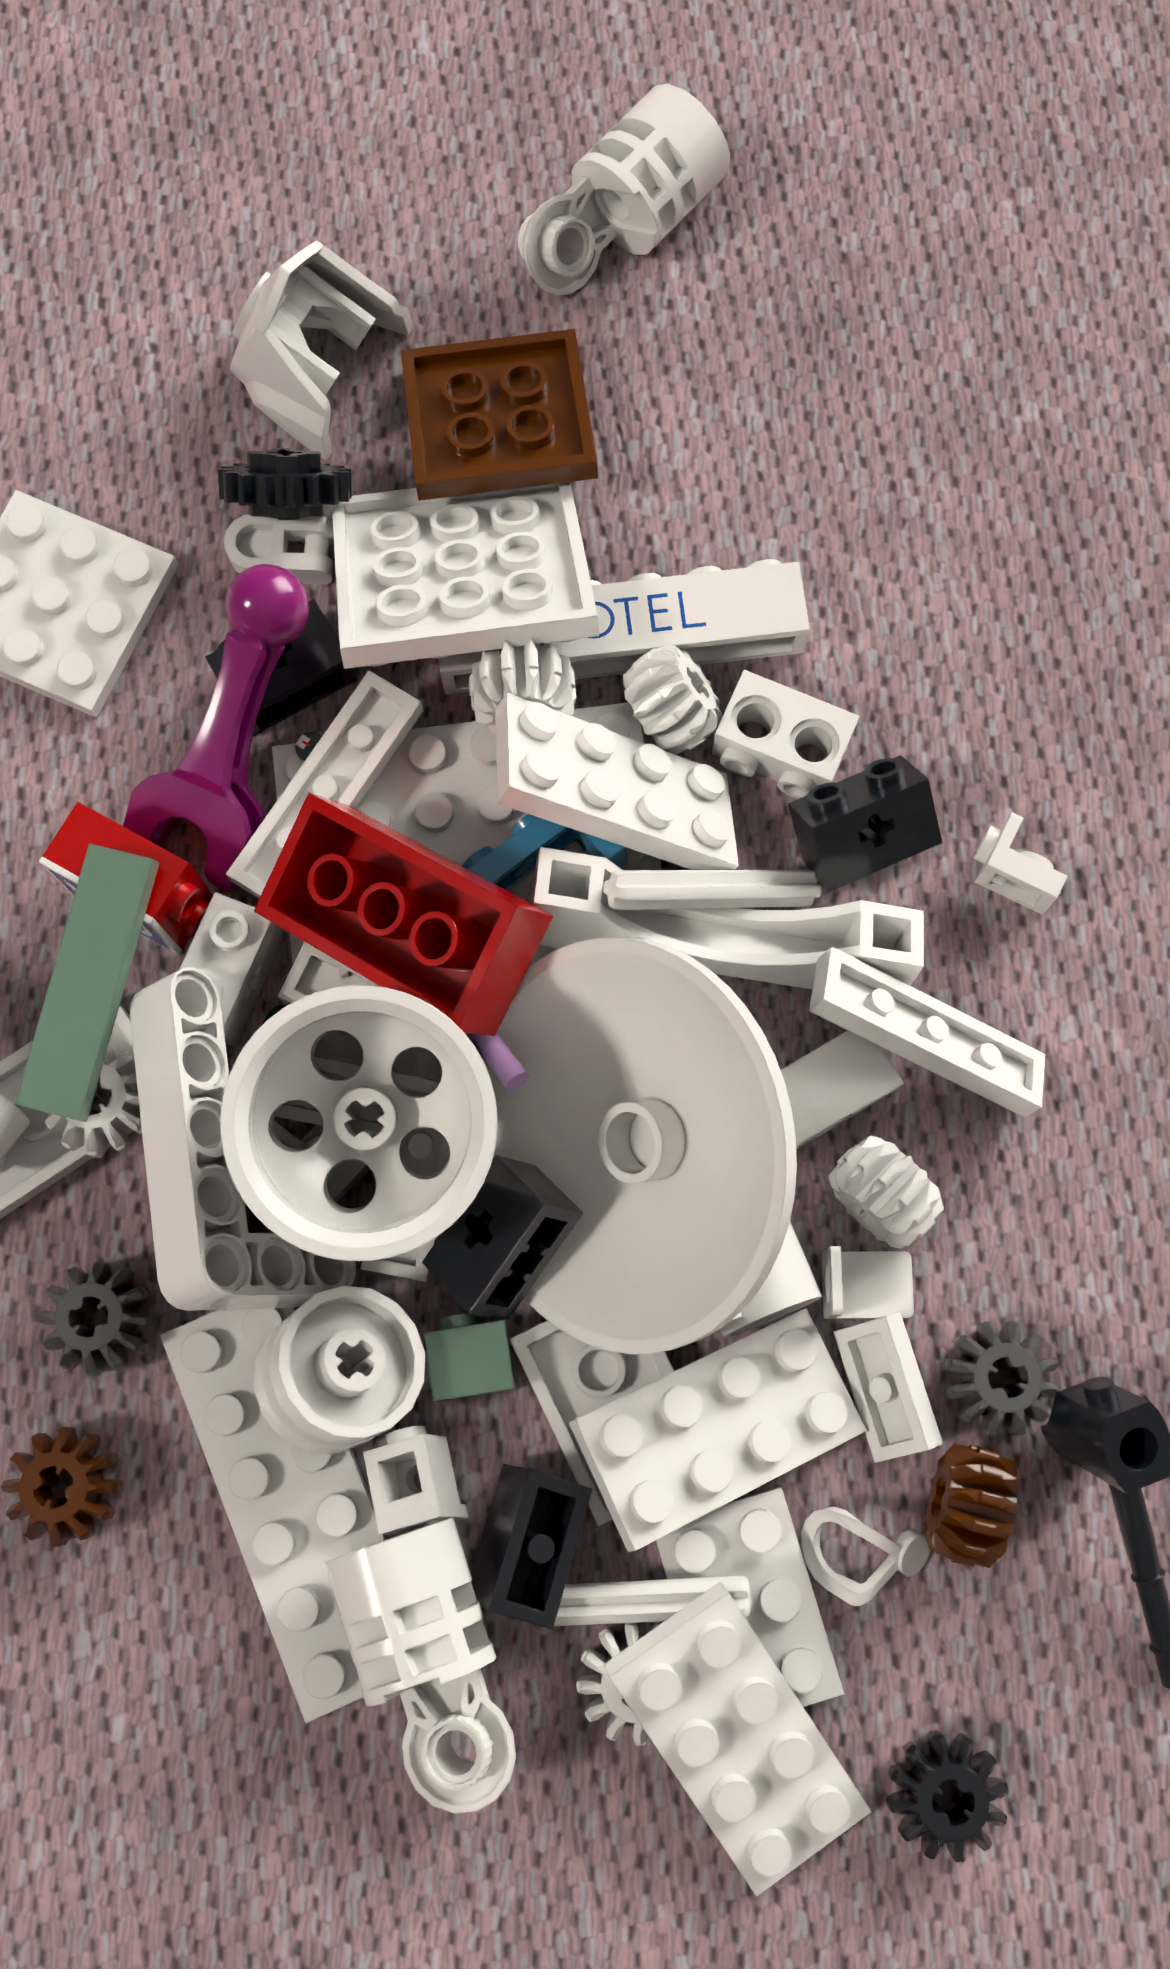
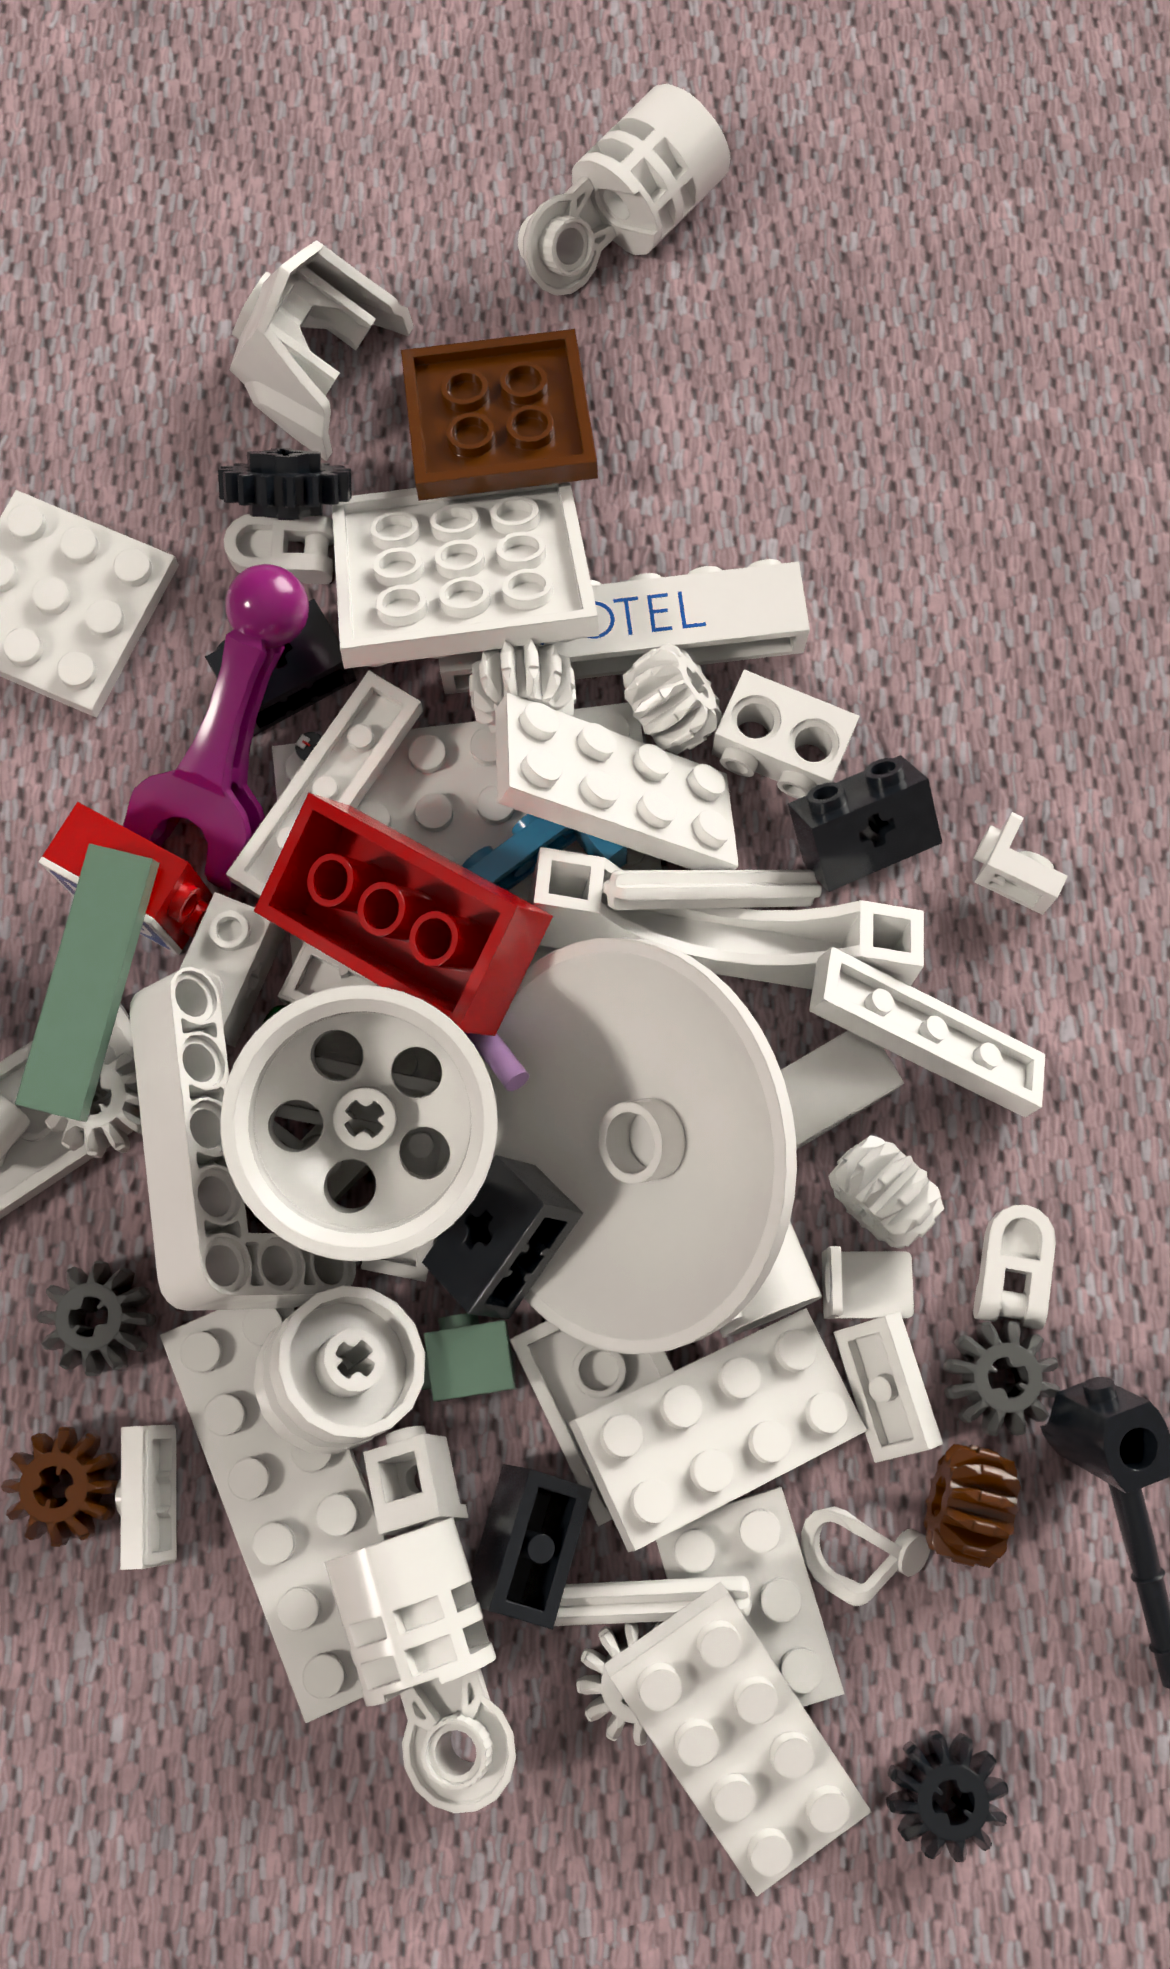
none -> white plate [115,1425,177,1570]
none -> white plate [973,1205,1056,1330]

